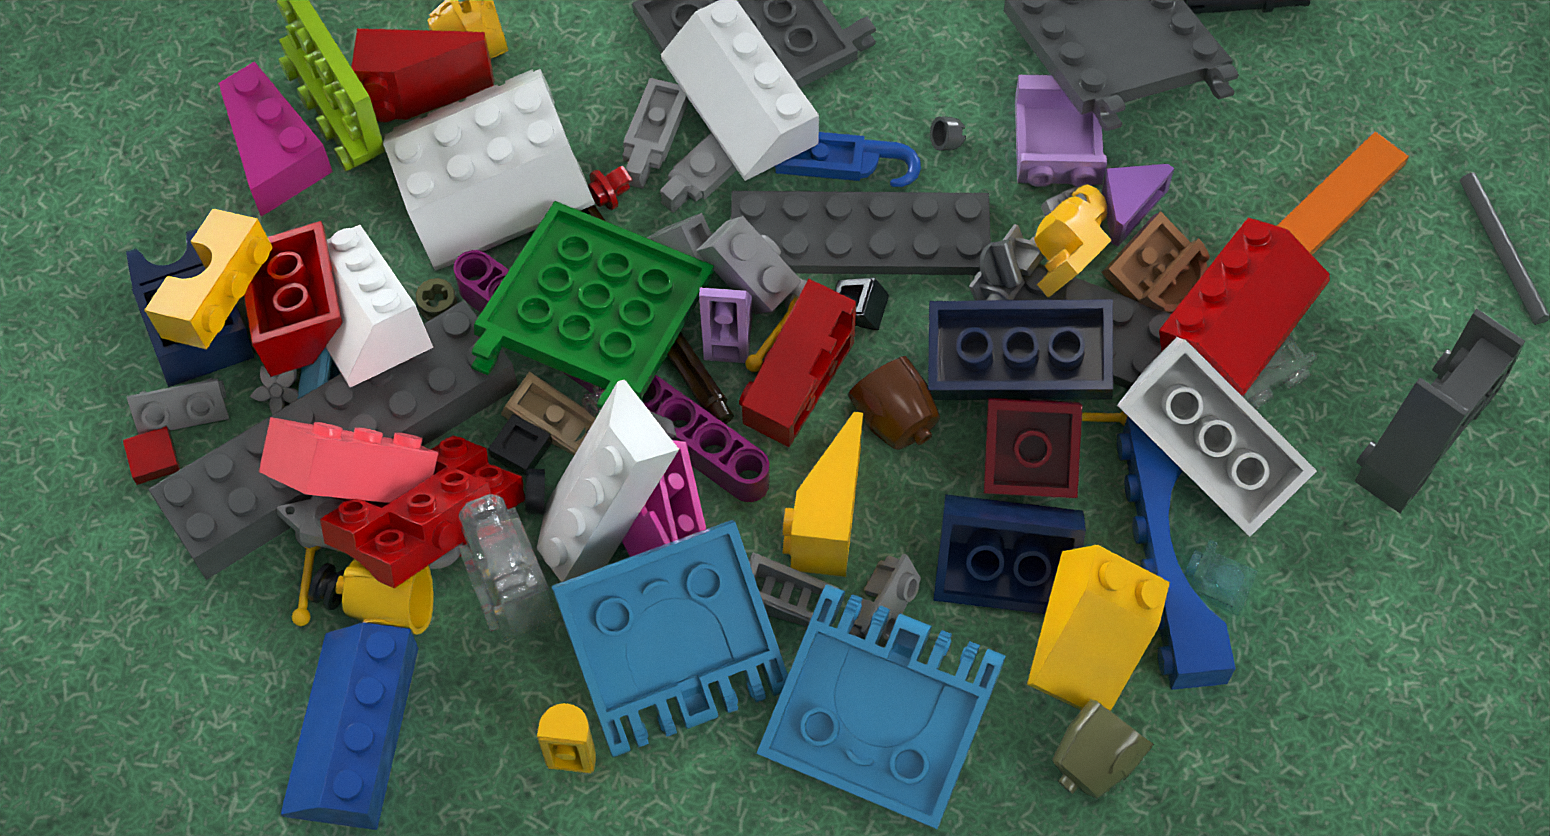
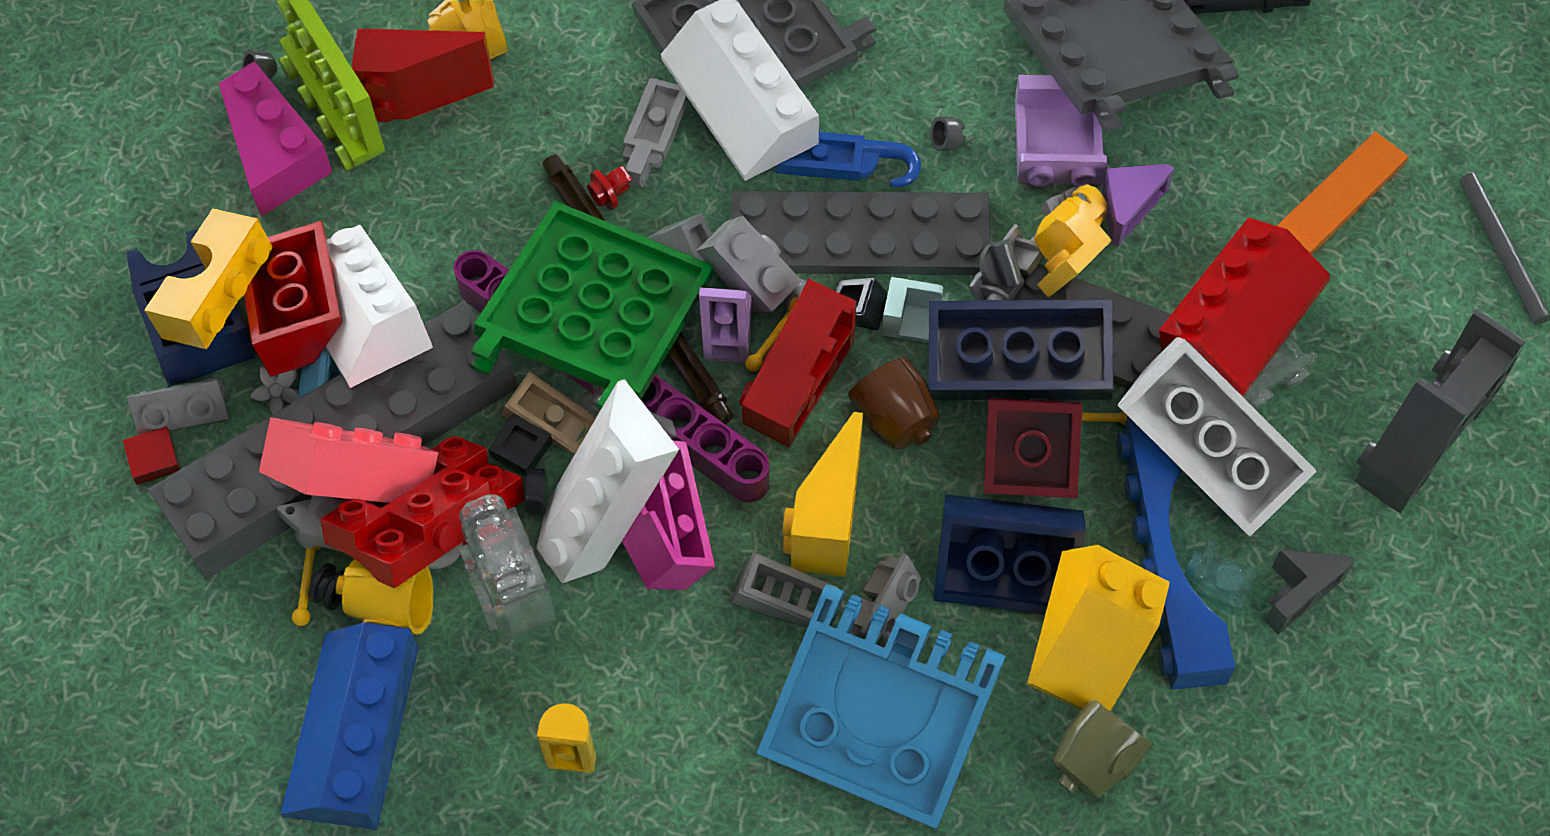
white slope [383,69,595,270] -> none
olive bush [416,278,457,321] -> none
dark azure hinge [551,520,788,758] -> none
light grey hinge [660,133,737,213] -> none
medium nougat slope [1101,211,1210,314] -> none
none -> dark grey hinge [242,49,277,80]
none -> light aqua panel [882,277,943,343]
none -> dark grey slope [1265,550,1354,635]

